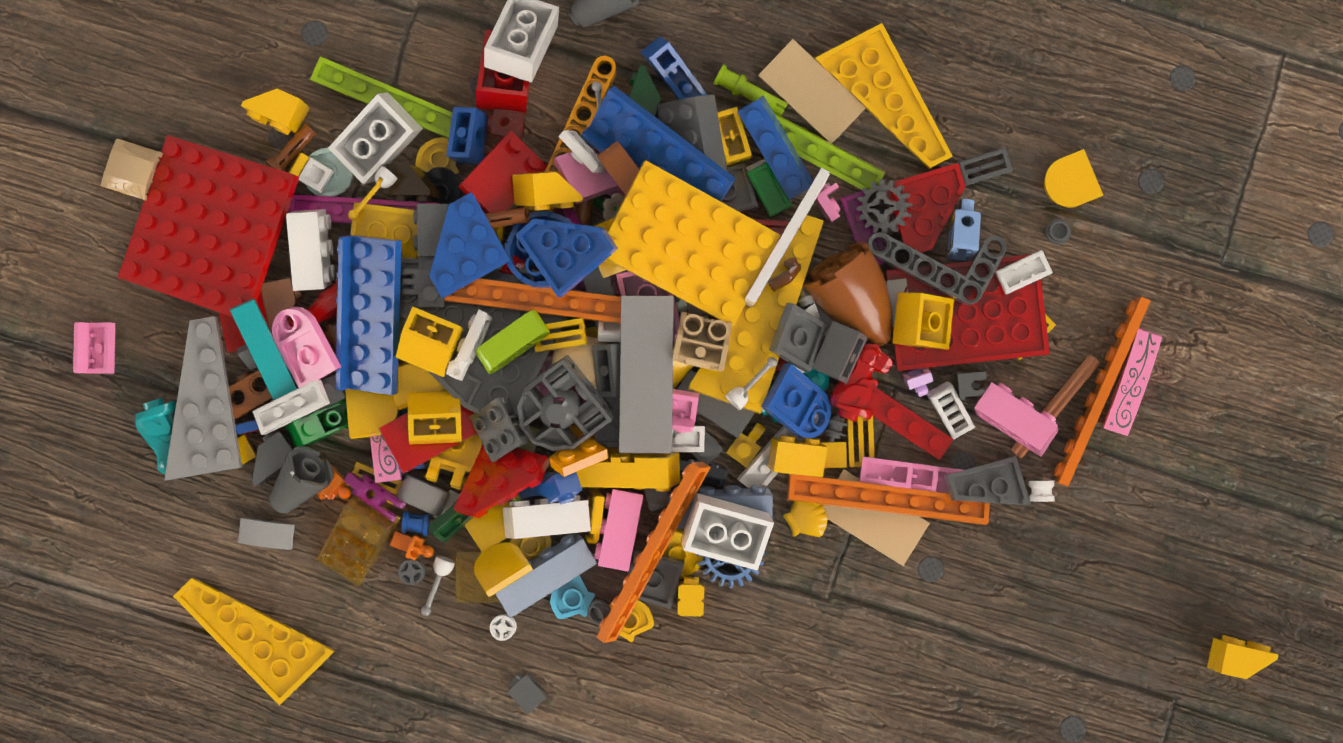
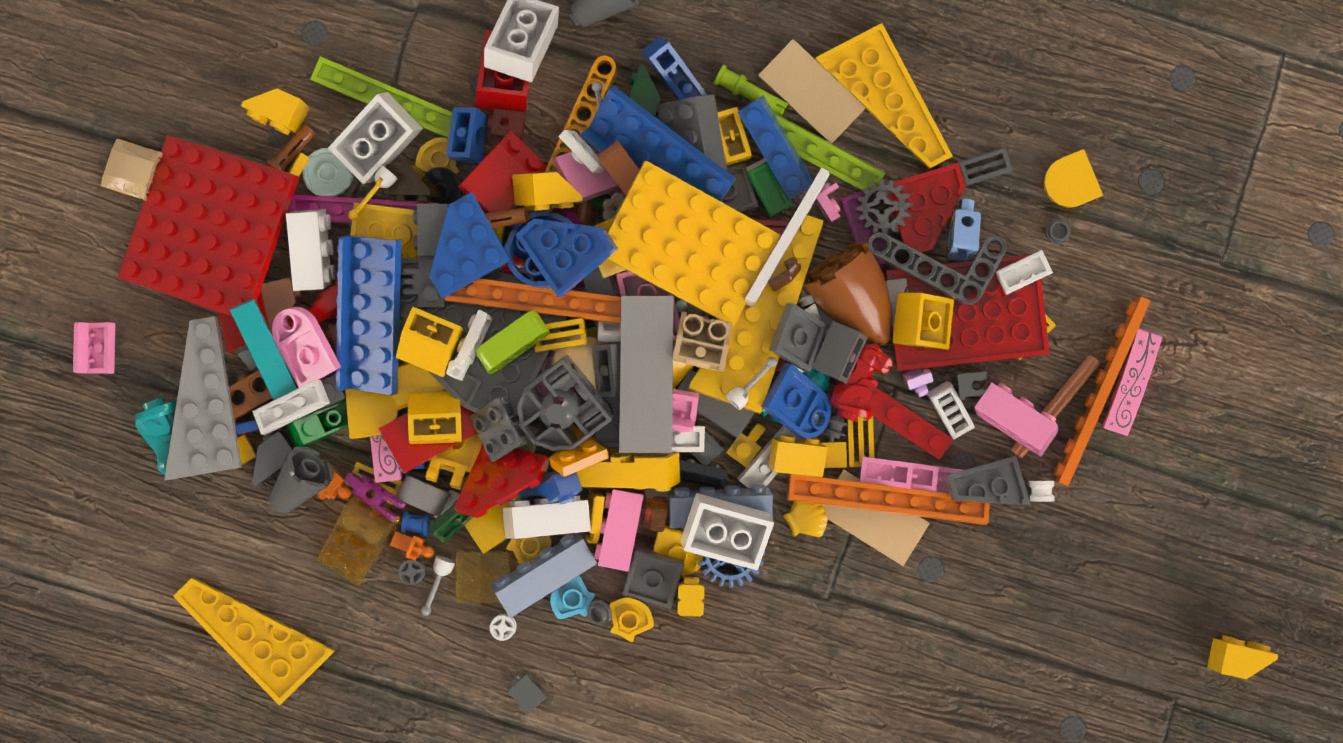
light grey slope [238,517,295,550] -> none
white plate [299,158,334,193] -> none
yellow tile [474,542,533,597] -> none
orange plate [596,462,711,643] -> none
none -> clear orange brick [644,496,667,532]

